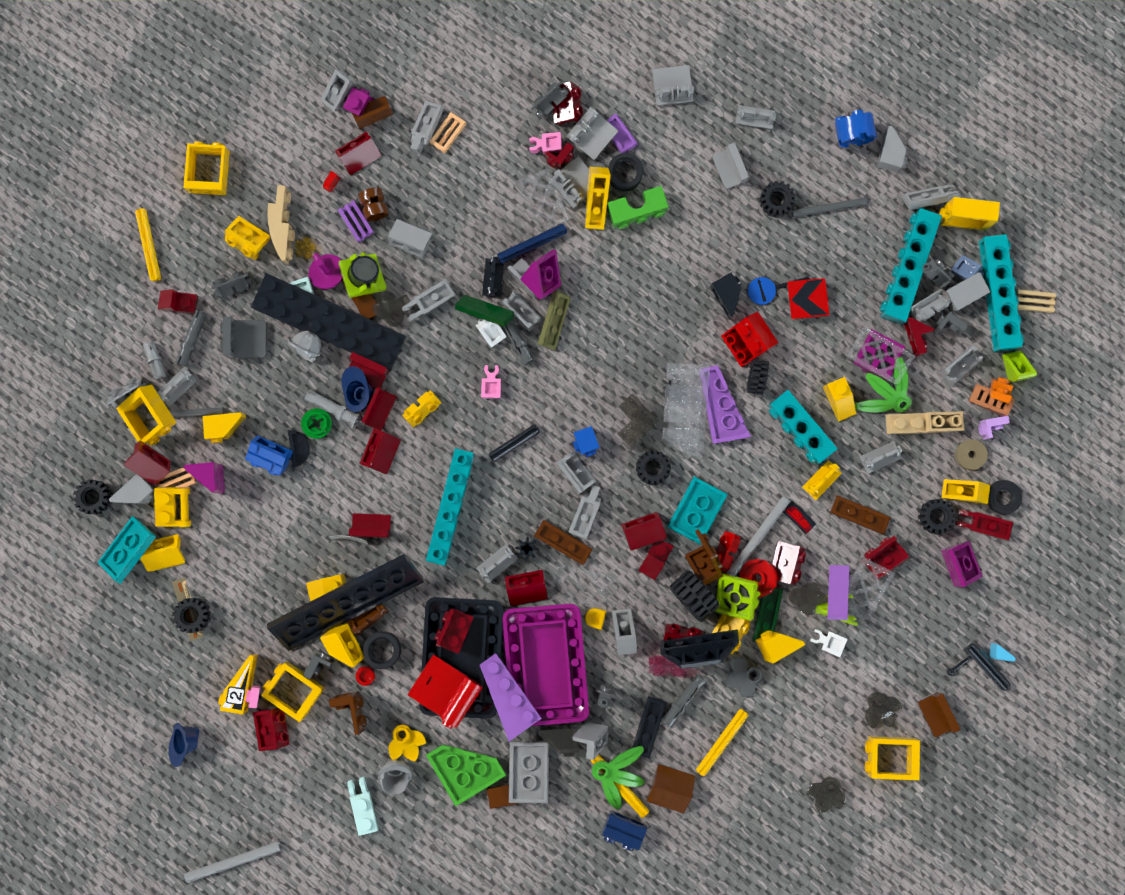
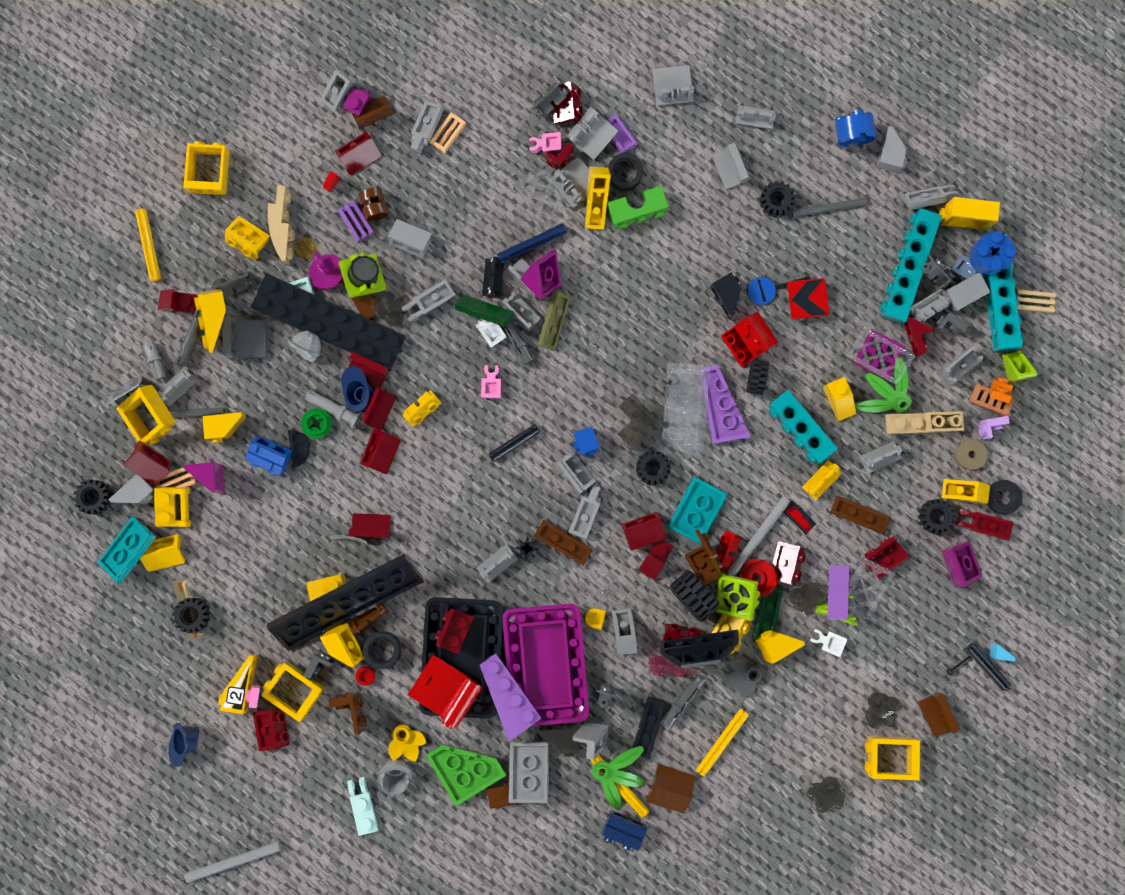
teal brick [426,448,475,566] -> none
dark red panel [505,570,548,606] -> none
none -> yellow slope [194,289,226,353]
none -> blue brick [969,231,1016,275]

